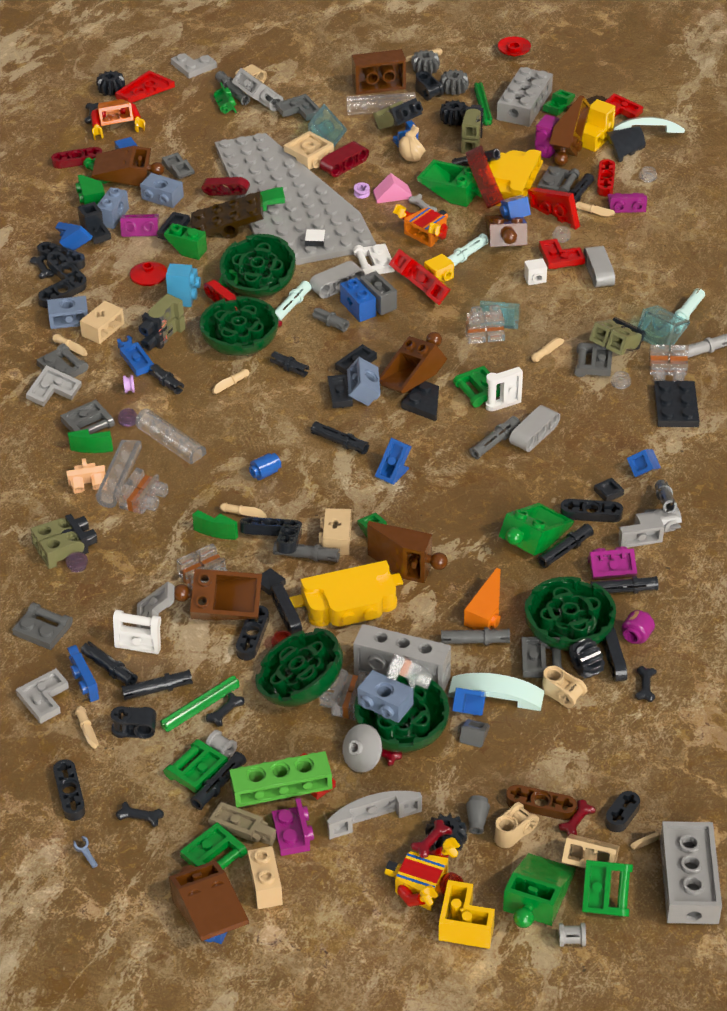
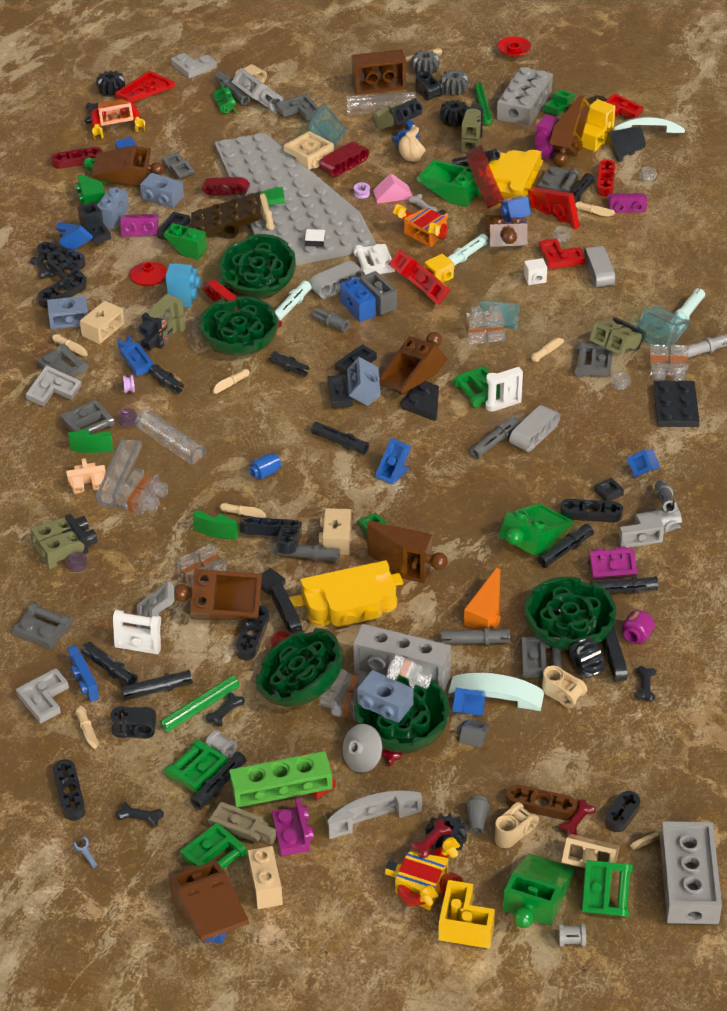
none -> tan piece [260,193,275,230]

